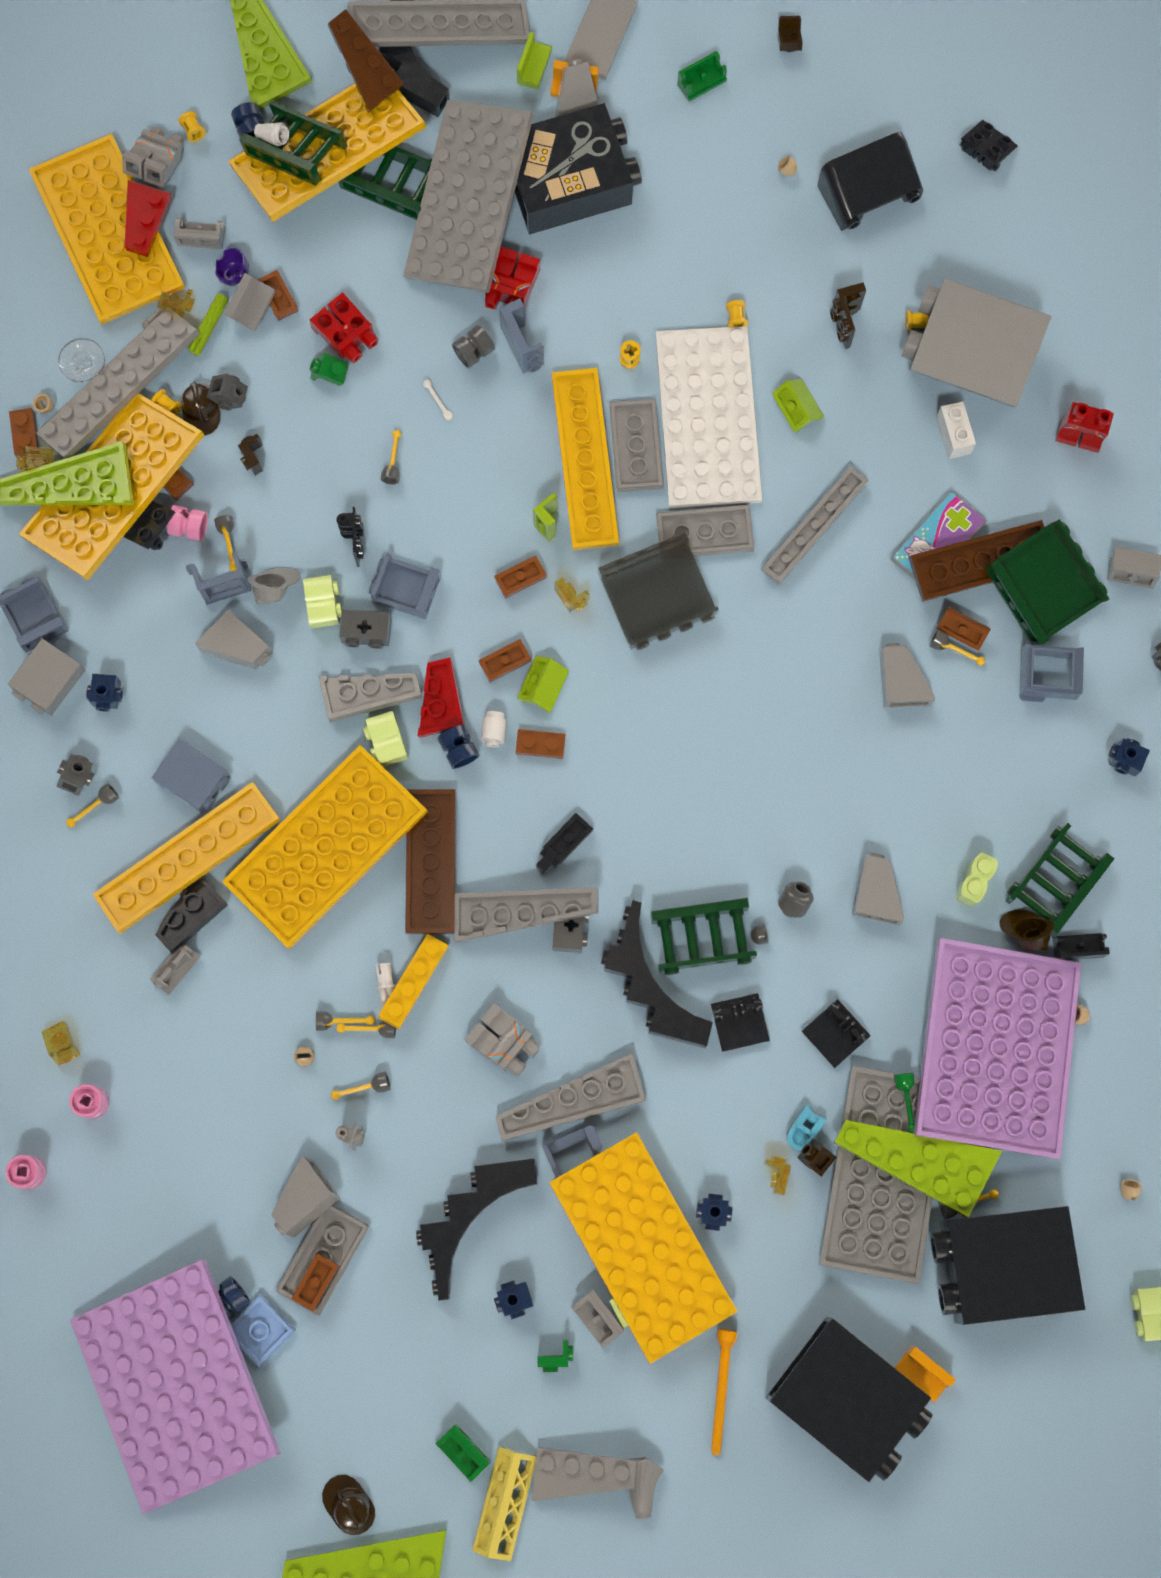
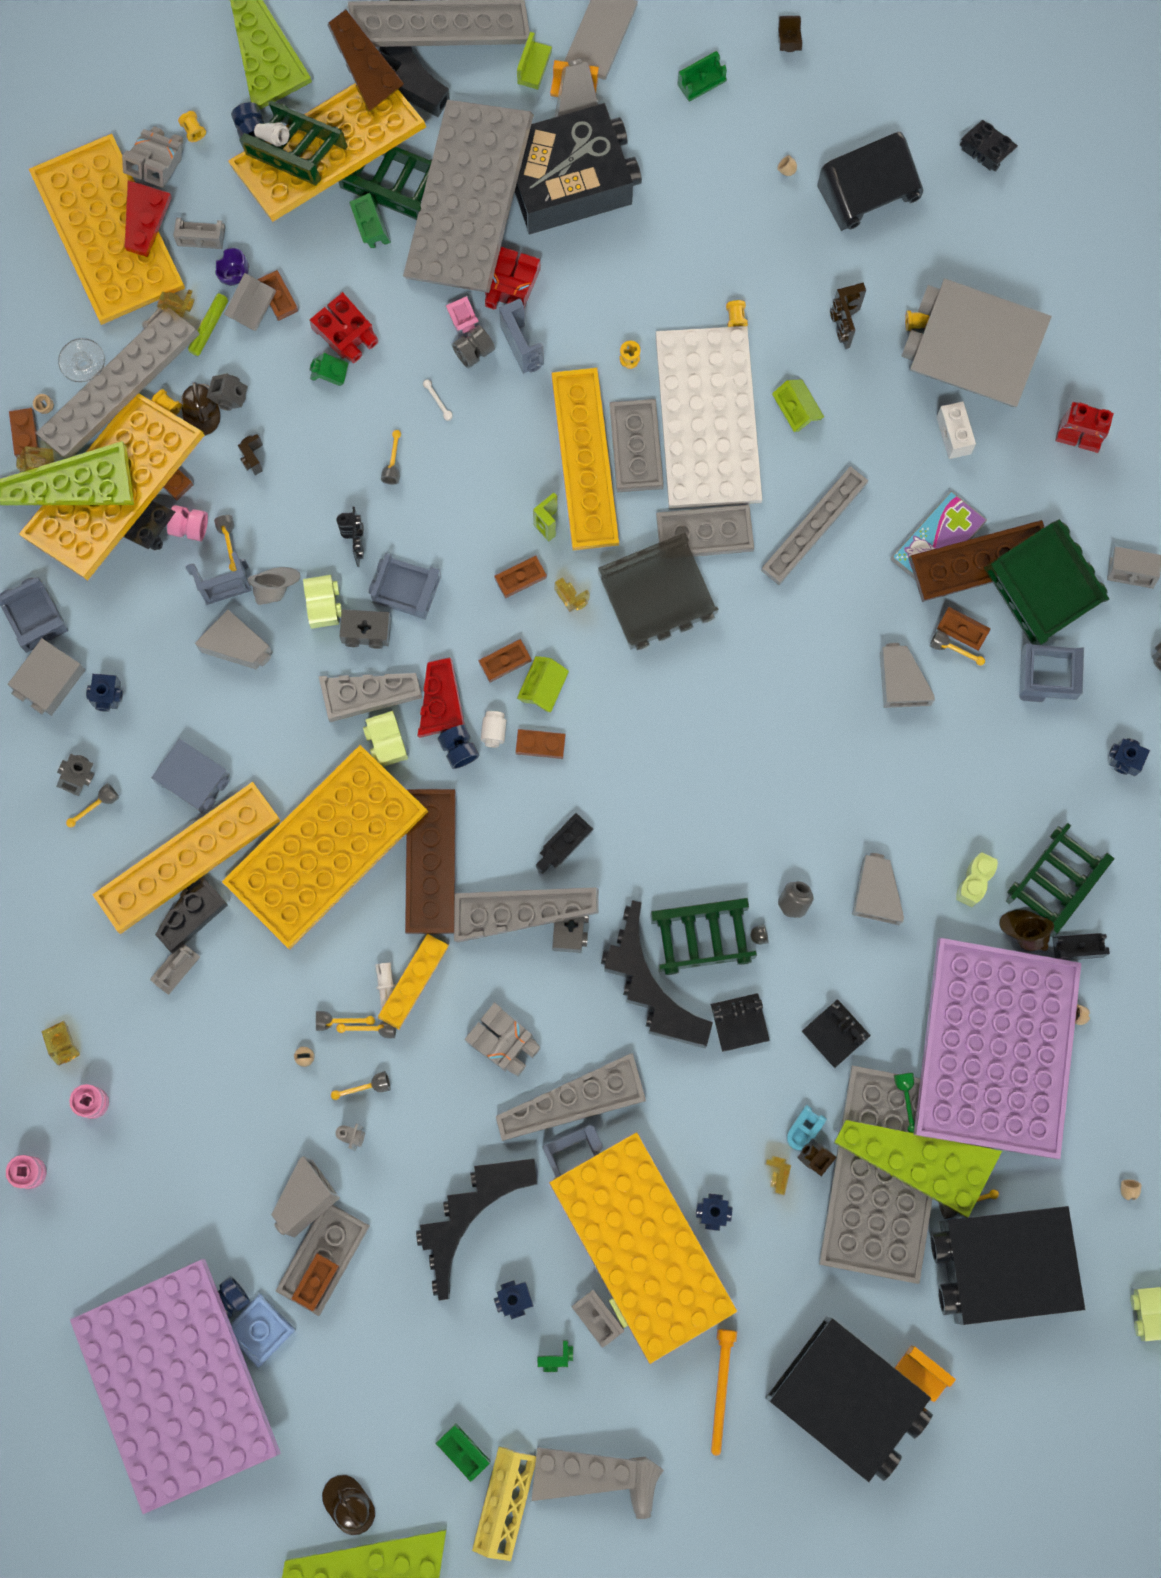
none -> green hinge [349,193,391,248]
none -> bright pink bracket [446,296,479,334]

